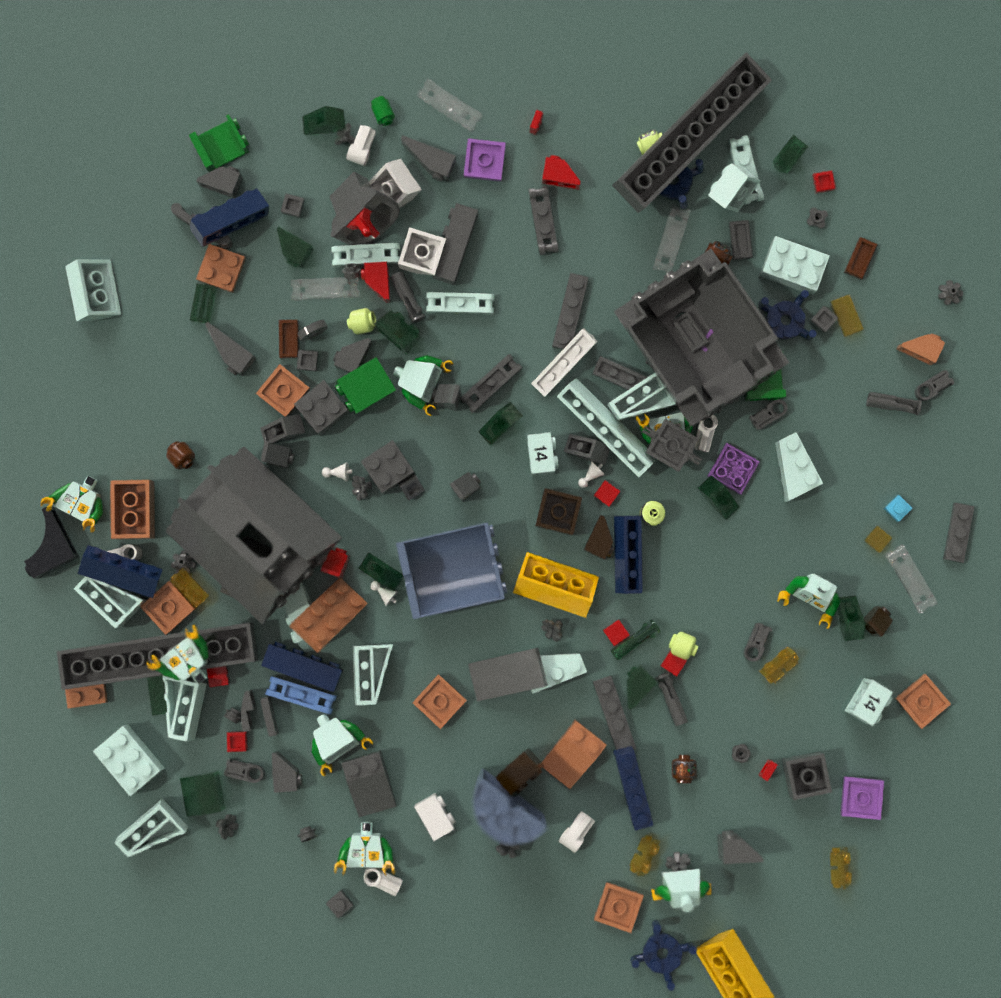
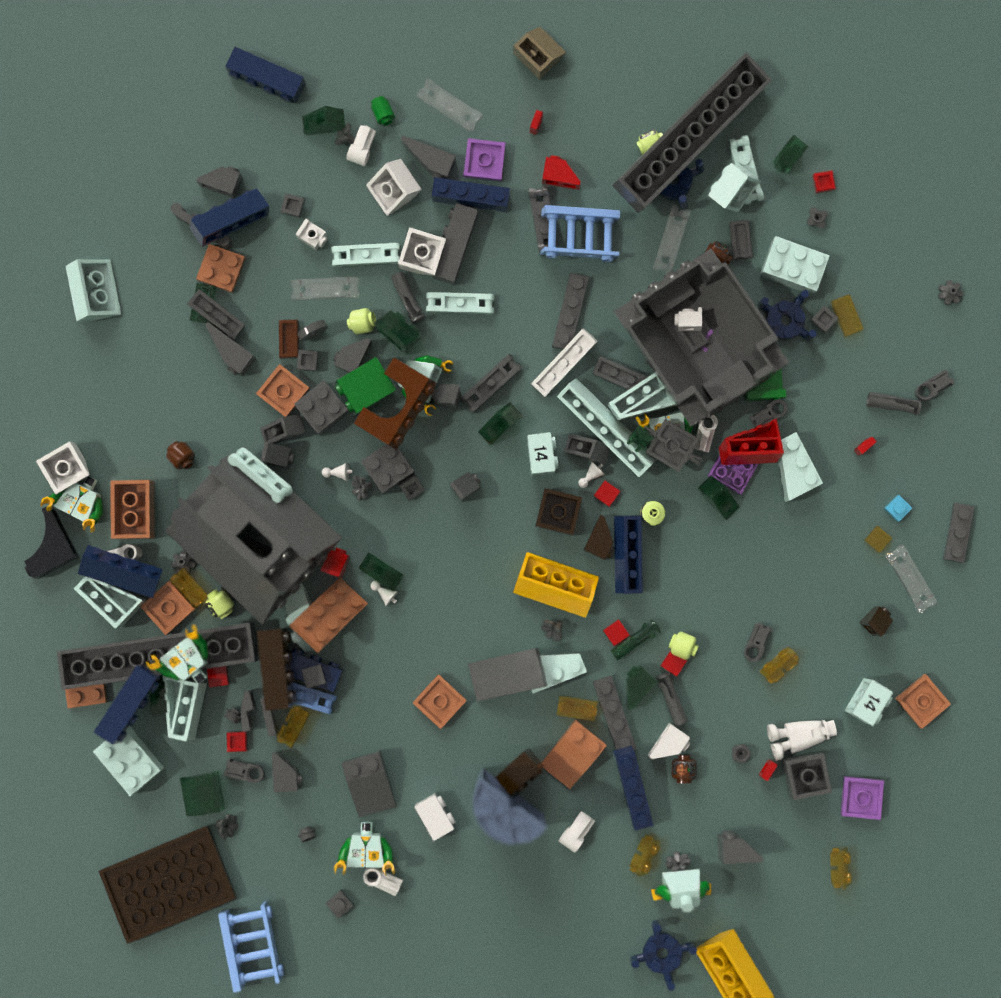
light aqua wedge [115,798,188,857] -> none
green panel [189,114,249,172] -> none
clear green slope [276,226,313,268] -> none
light aqua torso [312,714,373,776] -> none
dark grey piece [329,172,400,245] -> none
dark grey plate [342,263,361,279] -> none
light aqua wedge [353,644,393,705] -> none
red slope [361,261,390,303] -> none
sand blue cylinder [396,522,507,619] -> none
dark grey plant [496,842,520,858] -> none
nougat plate [594,882,644,933] -> none
torso [777,574,840,629] -> none
clear green slope [838,596,865,641] -> none
reddish brown tile [844,237,878,280] -> none
nougat slope [896,334,945,366] -> none
none -> white slope [36,441,90,494]
none -> dark blue brick [93,665,161,745]
none -> dark brown plate [98,825,237,944]
none -> dark grey plate [187,289,245,340]
none -> yellowish green head [205,589,234,619]
none -> light blue fence [218,901,284,993]
none -> dark blue brick [225,47,306,103]
none -> light aqua plate [228,448,293,503]
none -> dark brown brick [257,628,297,711]
none -> clear yellow hinge [276,706,310,748]
none -> white brick [296,219,327,250]
none -> dark grey tile [302,664,326,689]
none -> reddish brown arch [354,358,437,450]
none -> dark blue brick [432,177,510,212]
none -> dark tan slope [513,27,566,80]
none -> light blue fence [540,205,620,262]
none -> clear yellow hinge [556,696,597,721]
none -> clear green tile [627,426,653,452]
none -> white slope [648,723,690,759]
none -> white brick [674,307,702,331]
none -> red wedge [719,418,784,465]
none -> white piece [767,720,837,761]
none -> red tile [854,437,877,456]

